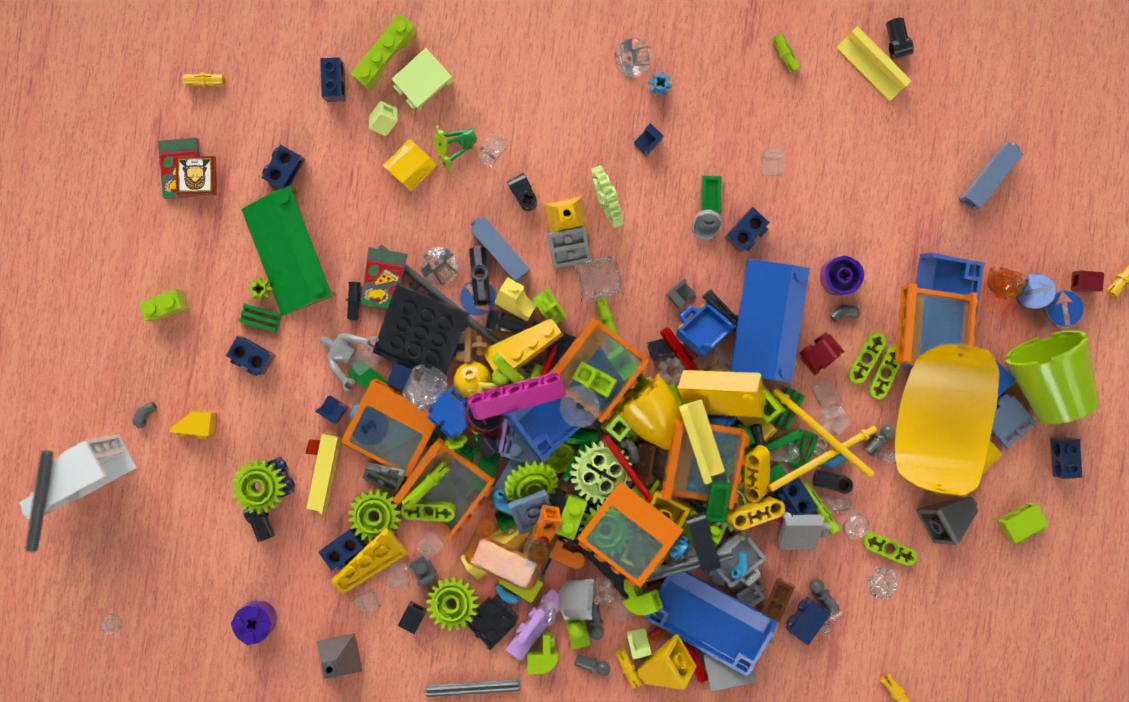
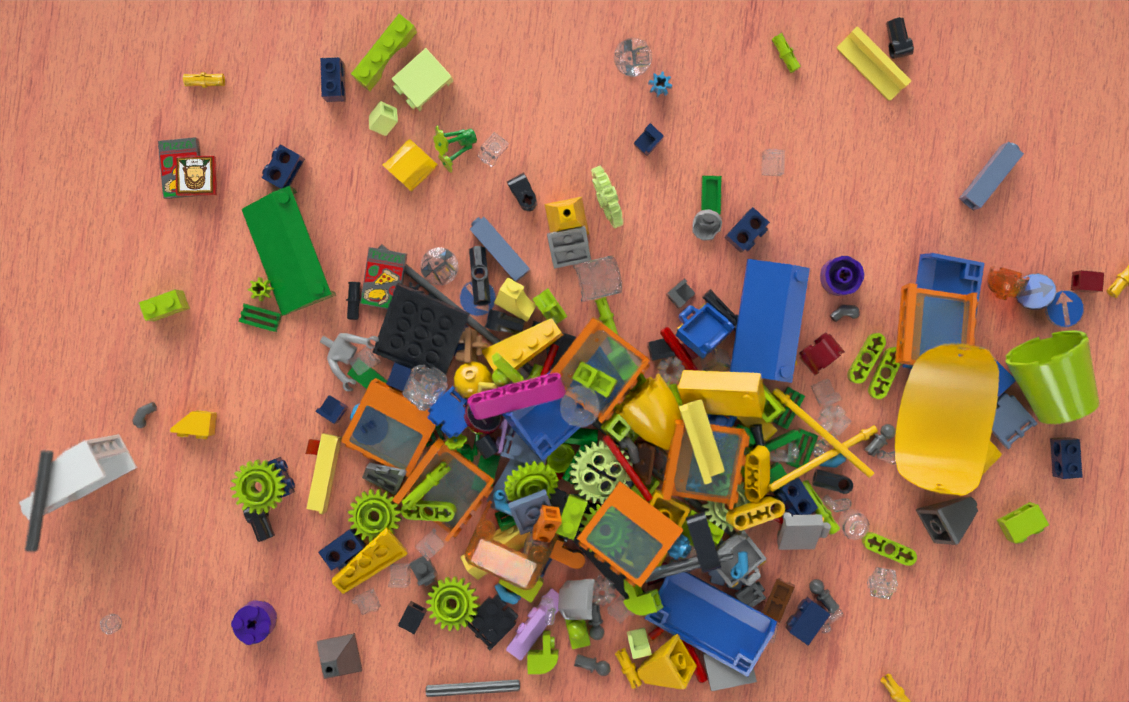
dark blue brick [226,336,276,376] -> none
green tile [705,481,731,523] -> none

